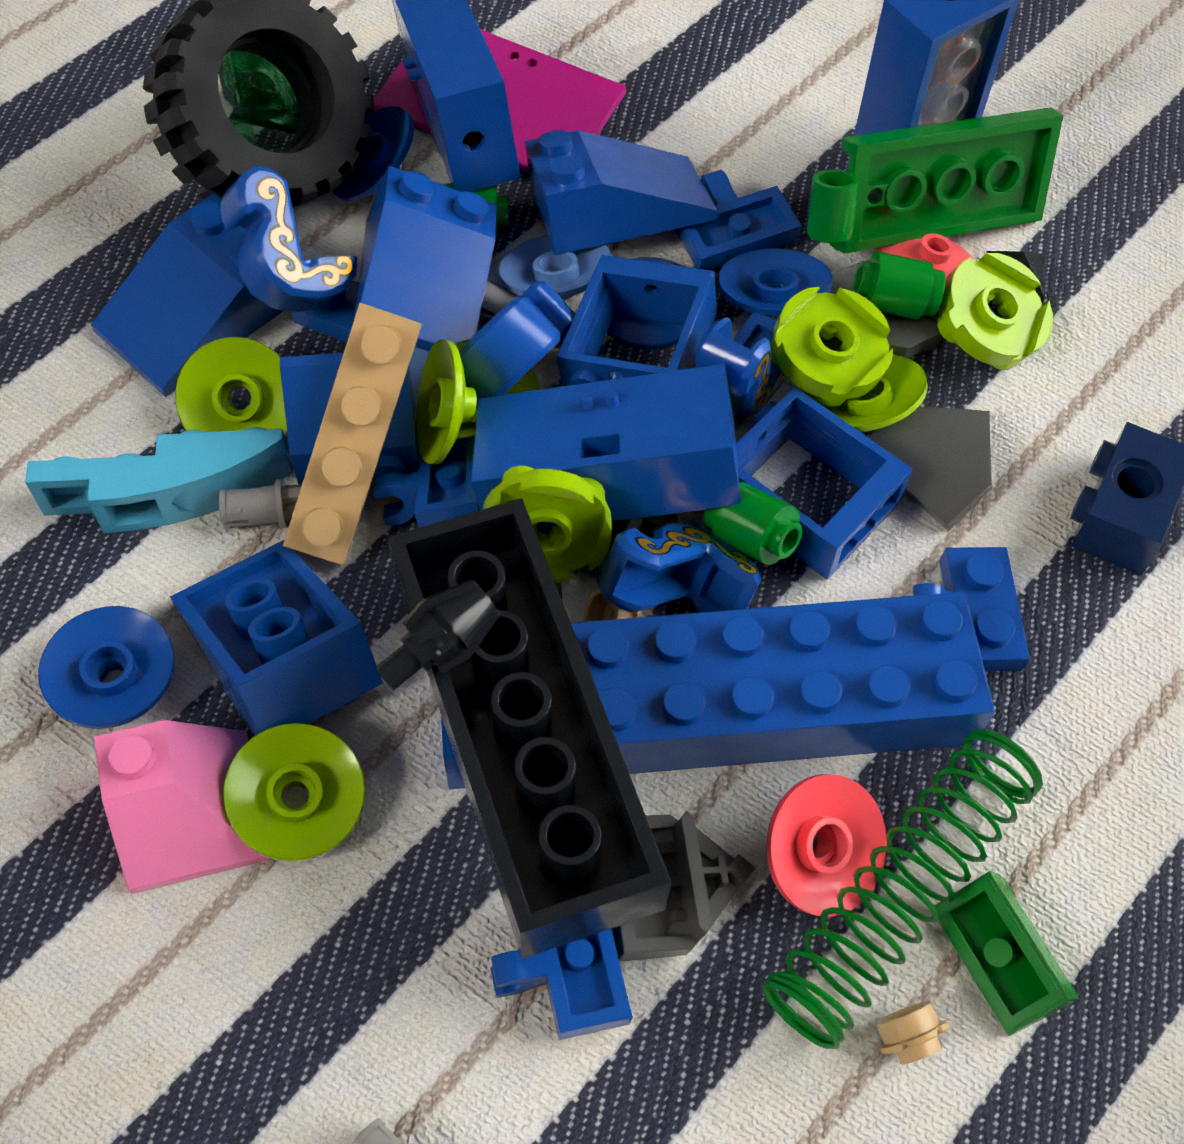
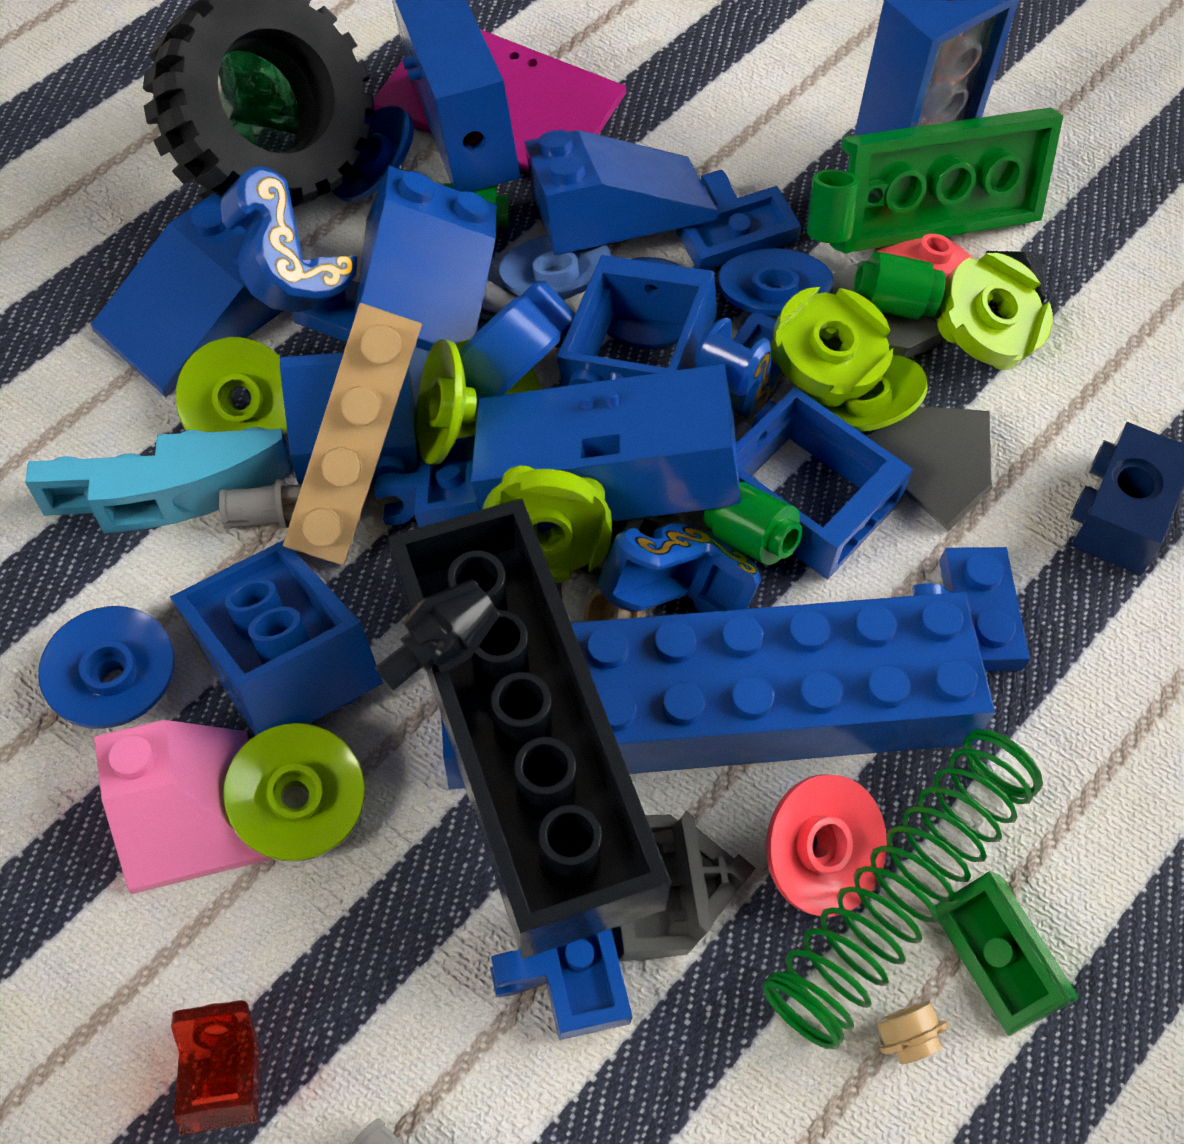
none -> clear red bracket [171,1000,260,1135]

